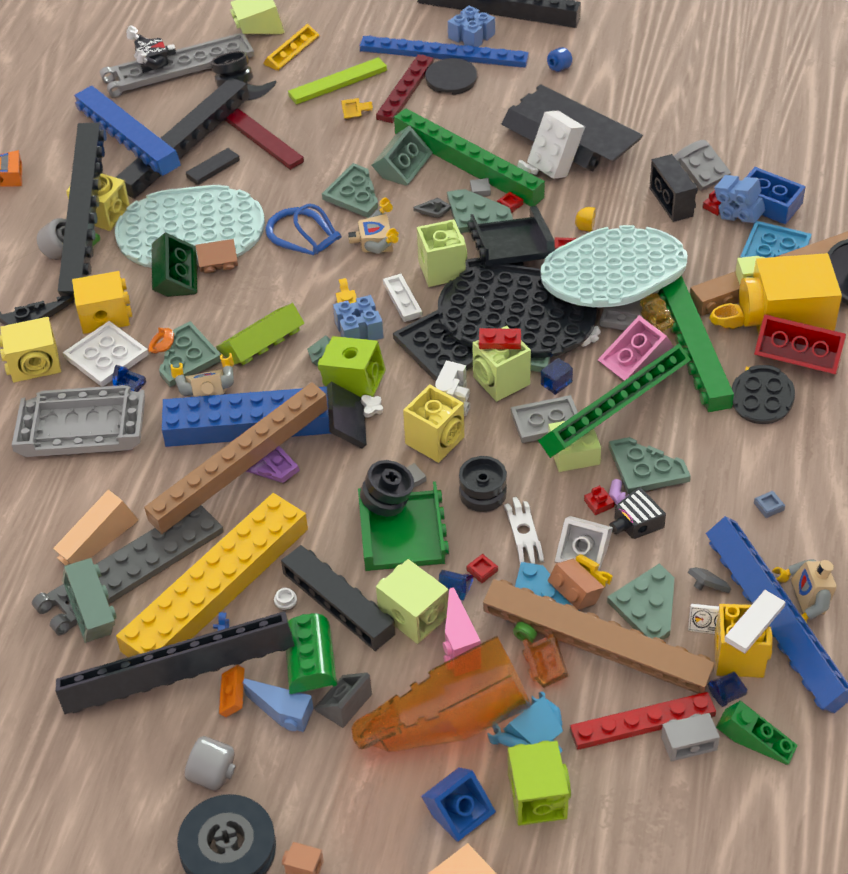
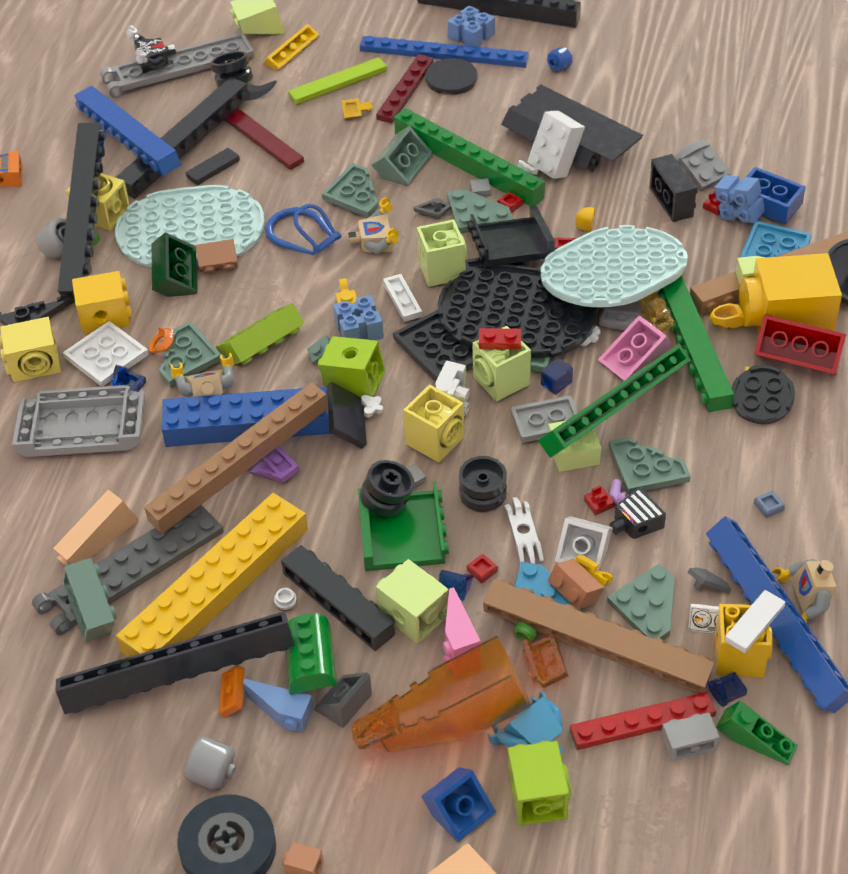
blue piece [213,612,230,631] -> none

